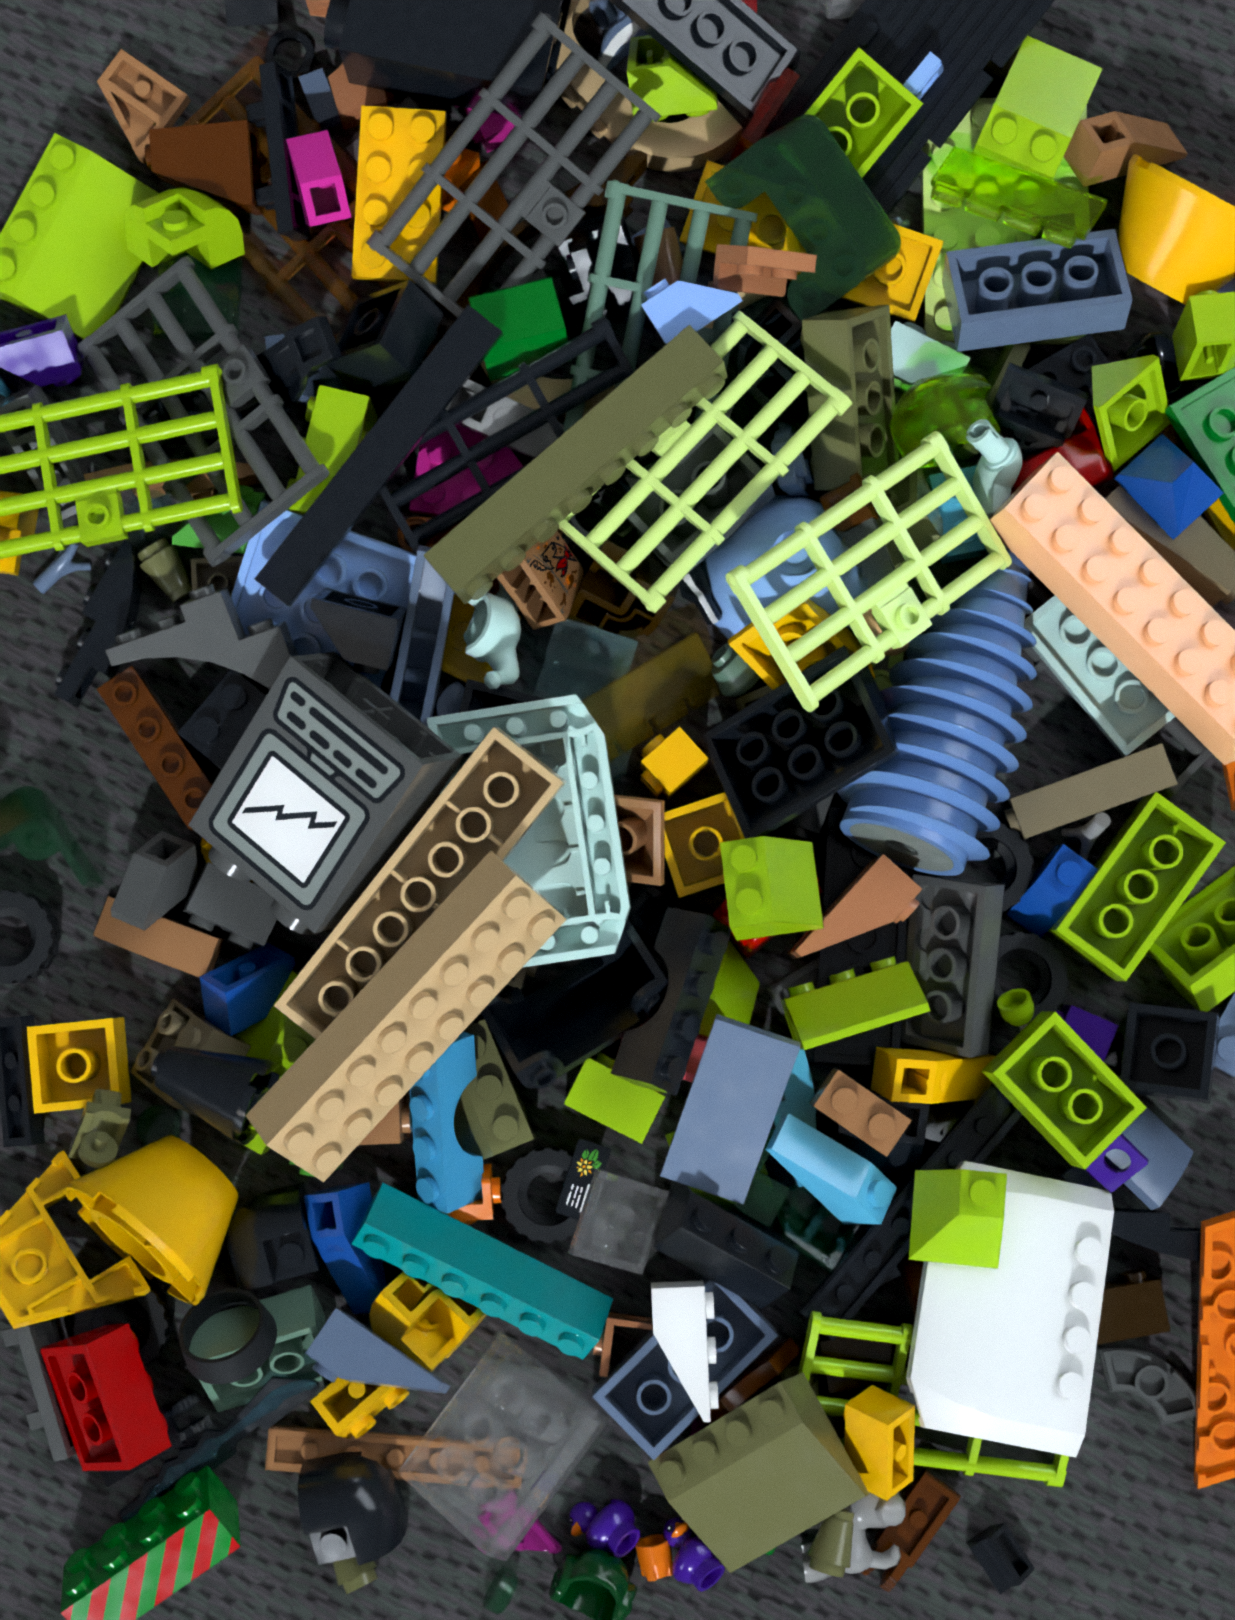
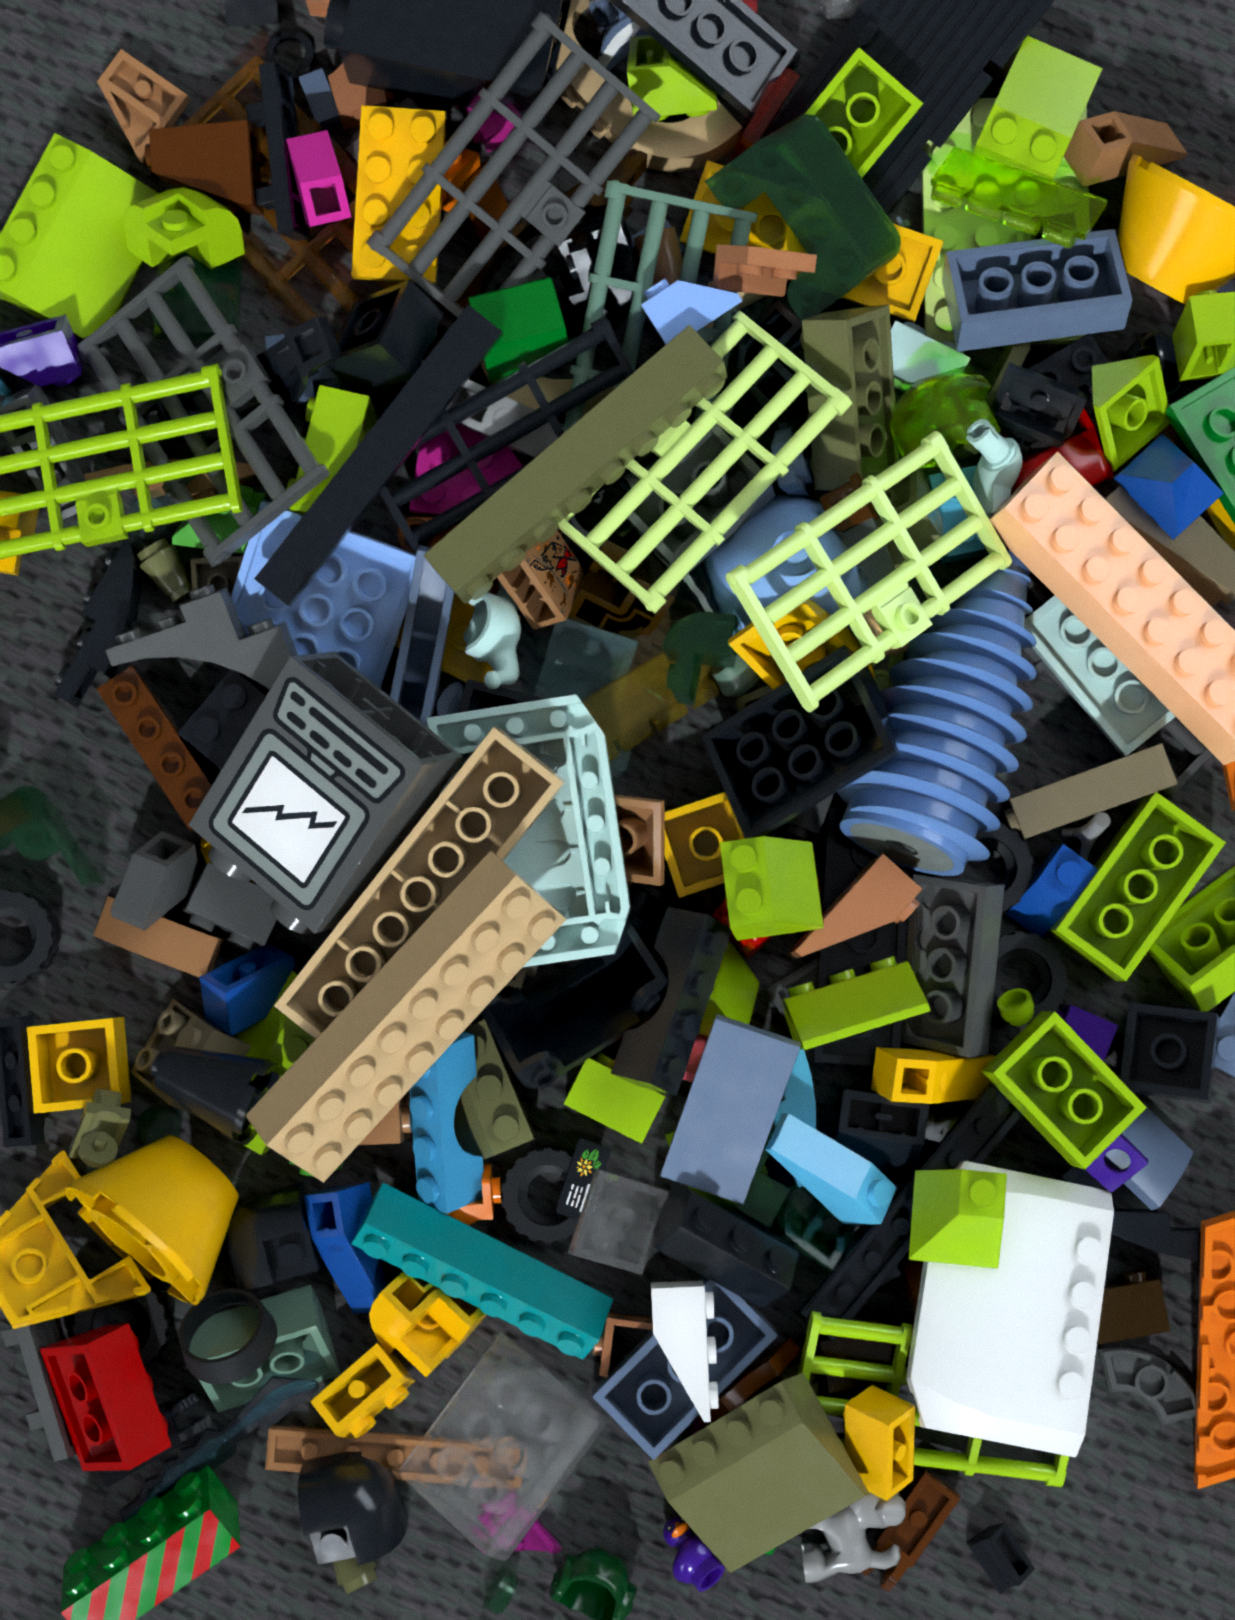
sand blue bar [32,543,91,594] -> none
sand blue slope [305,1308,451,1394] -> none
black slope [310,588,407,674] -> none
dark purple animal [569,1499,640,1558] -> none
orange hose [635,1534,673,1581] -> none
yellow brick [640,726,709,800] -> none
olive cone [807,1509,855,1578] -> none
medium nougat brick [809,1067,912,1157] -> none
light blue tile [903,51,944,100] -> none
none -> clear green brick [662,612,742,705]

